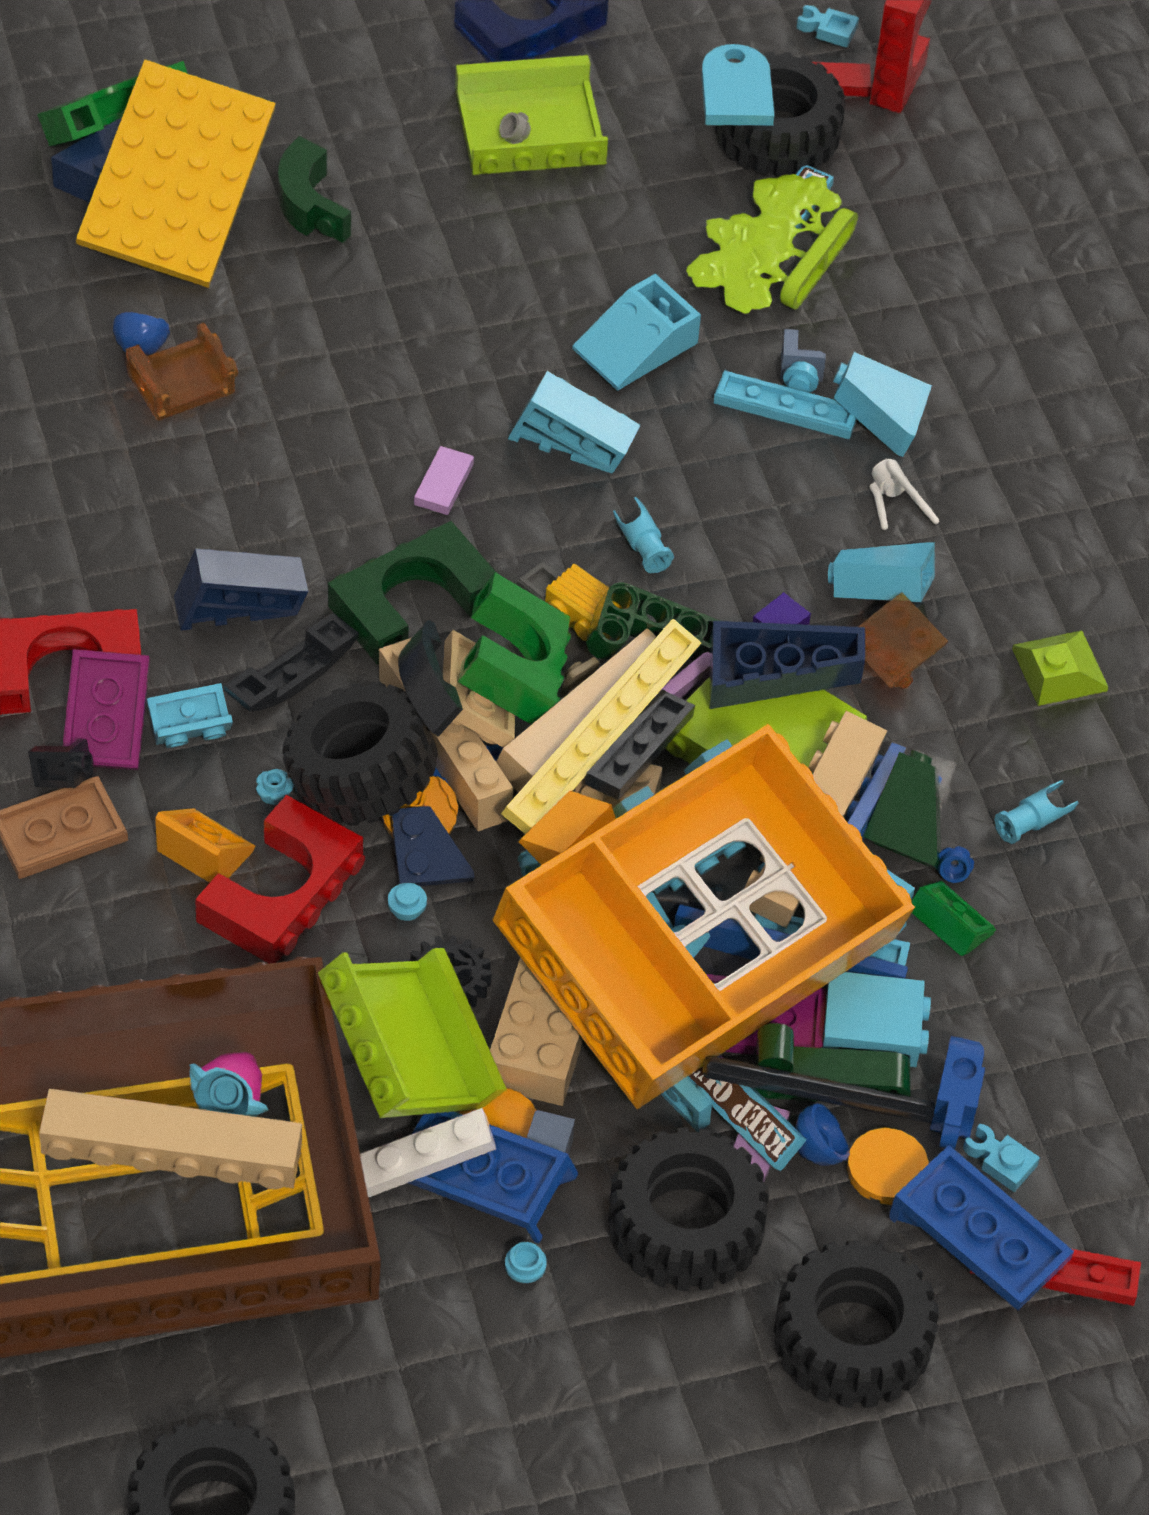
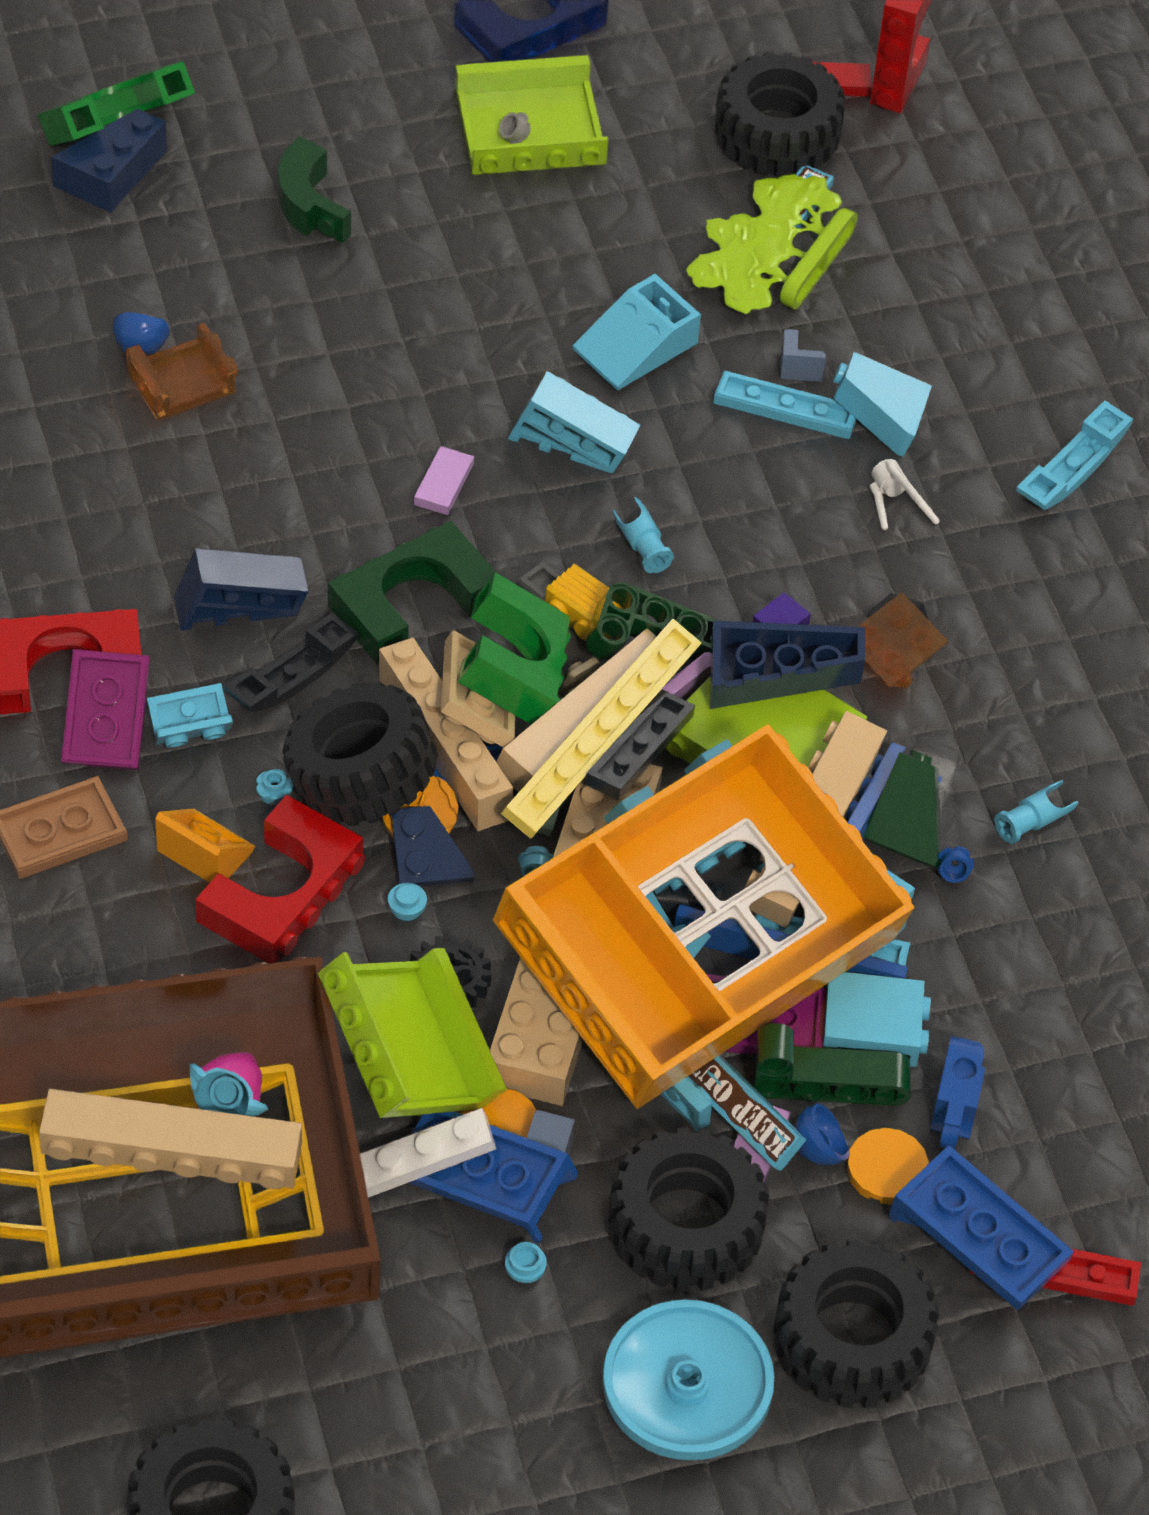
black bracket [28,739,94,788] -> none
yellow plate [76,59,275,288] -> none
black slope [398,620,463,737] -> none
light orange slope [518,791,616,865] -> none
medium azure tile [701,44,774,126] -> none
black axle [703,1056,935,1123] -> none
medium azure plate [783,361,819,393] -> none
medium azure plate [797,5,859,48] -> none
medium azure slope [828,542,935,602] -> none
green slope [912,881,996,956] -> none
medium azure plate [963,1124,1040,1192] -> none
lime slope [1012,631,1108,706] -> none
none -> medium azure dish [603,1300,774,1460]
none -> medium azure slope [1016,400,1133,510]

